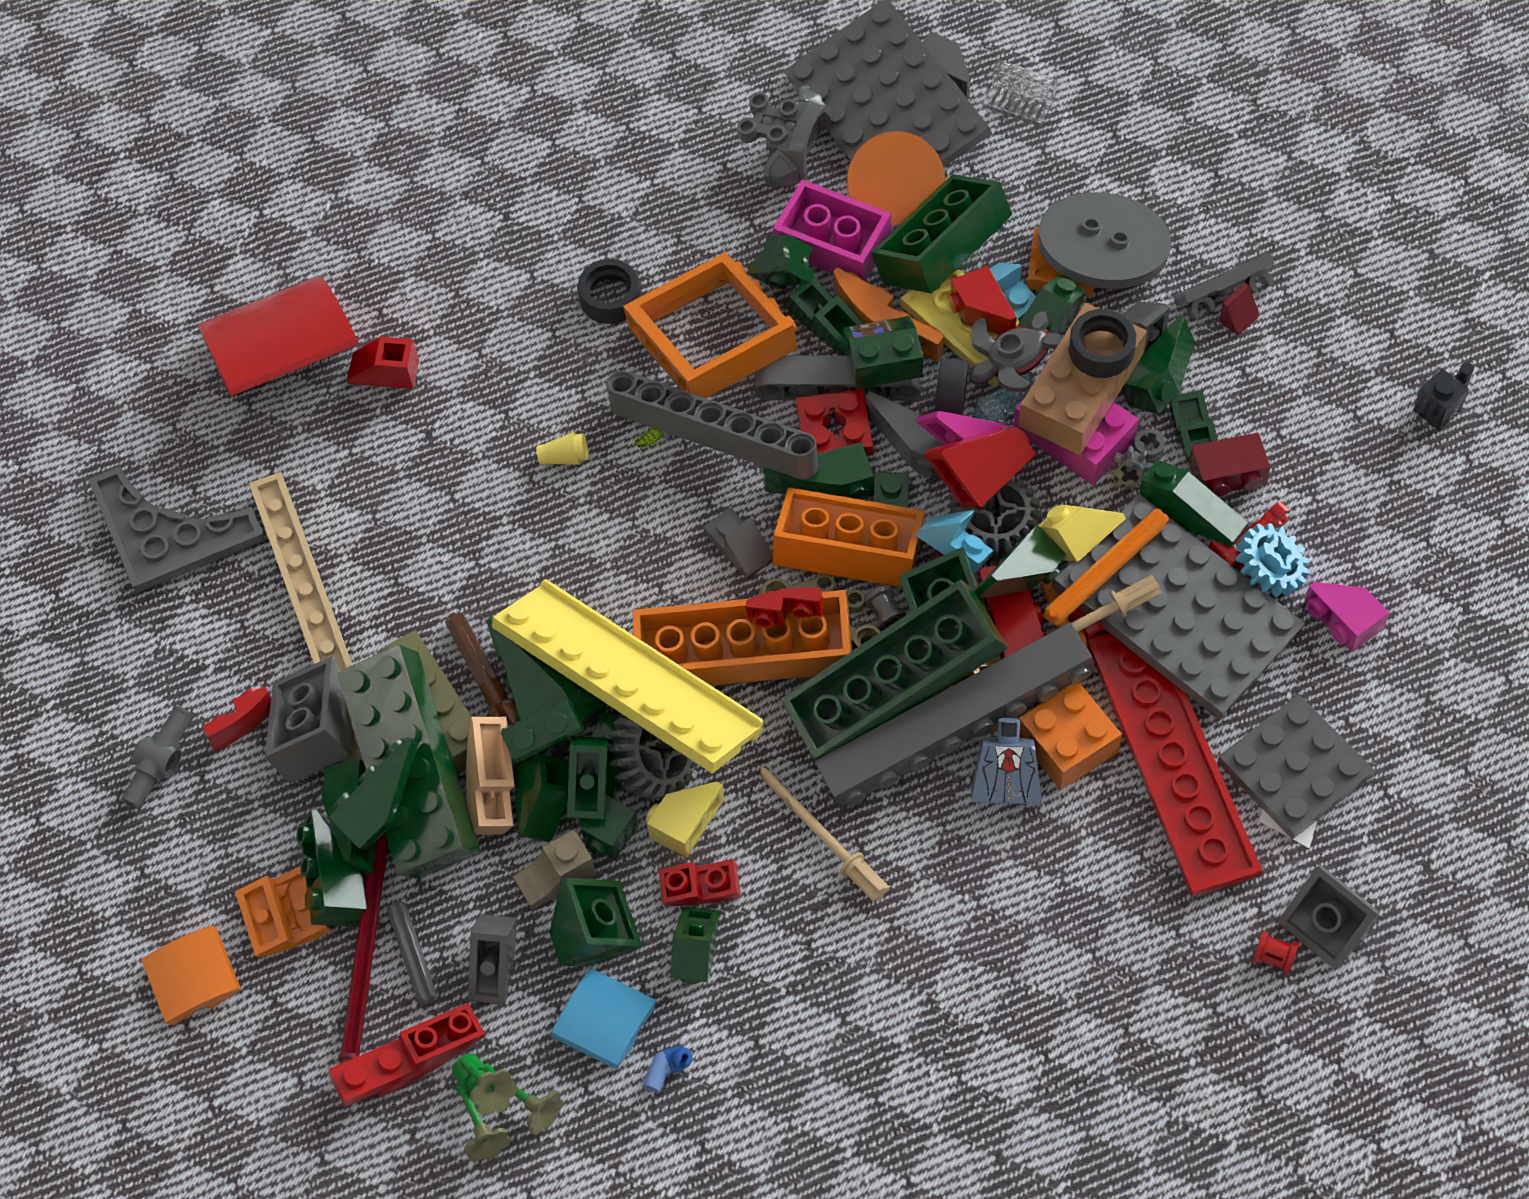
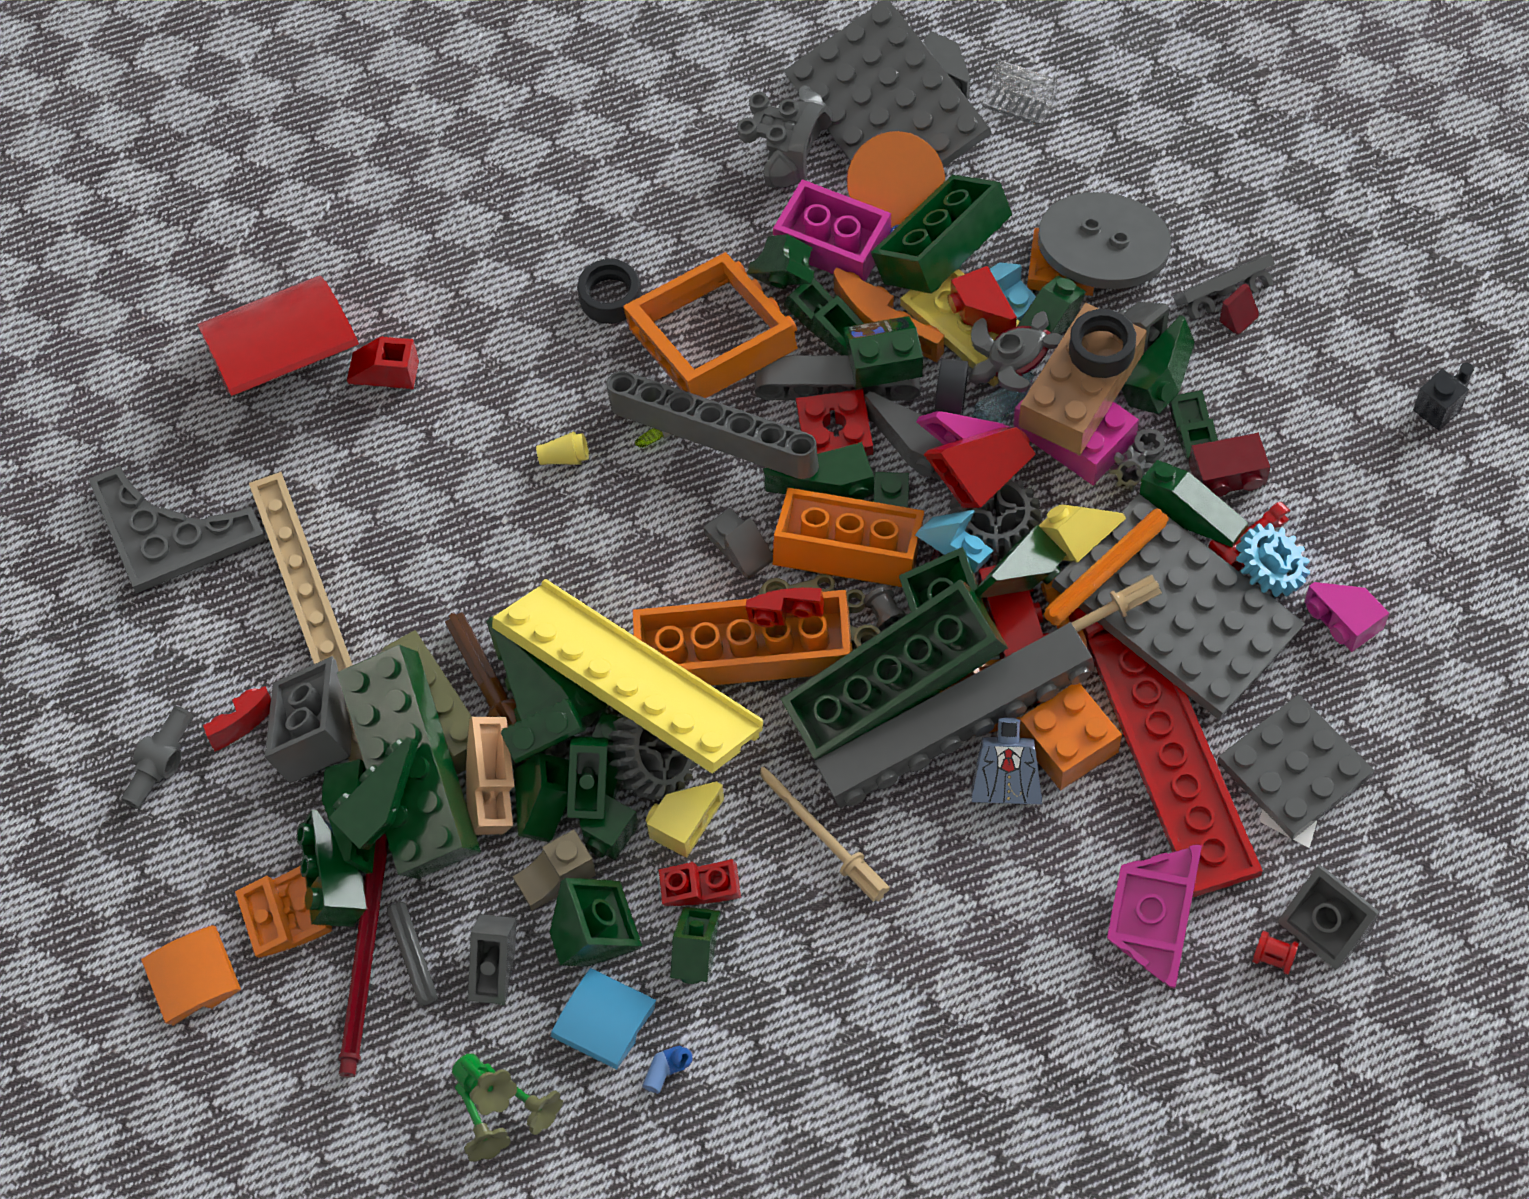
red slope [328,1003,485,1107] -> none
none -> dark pink wing [1107,845,1202,989]

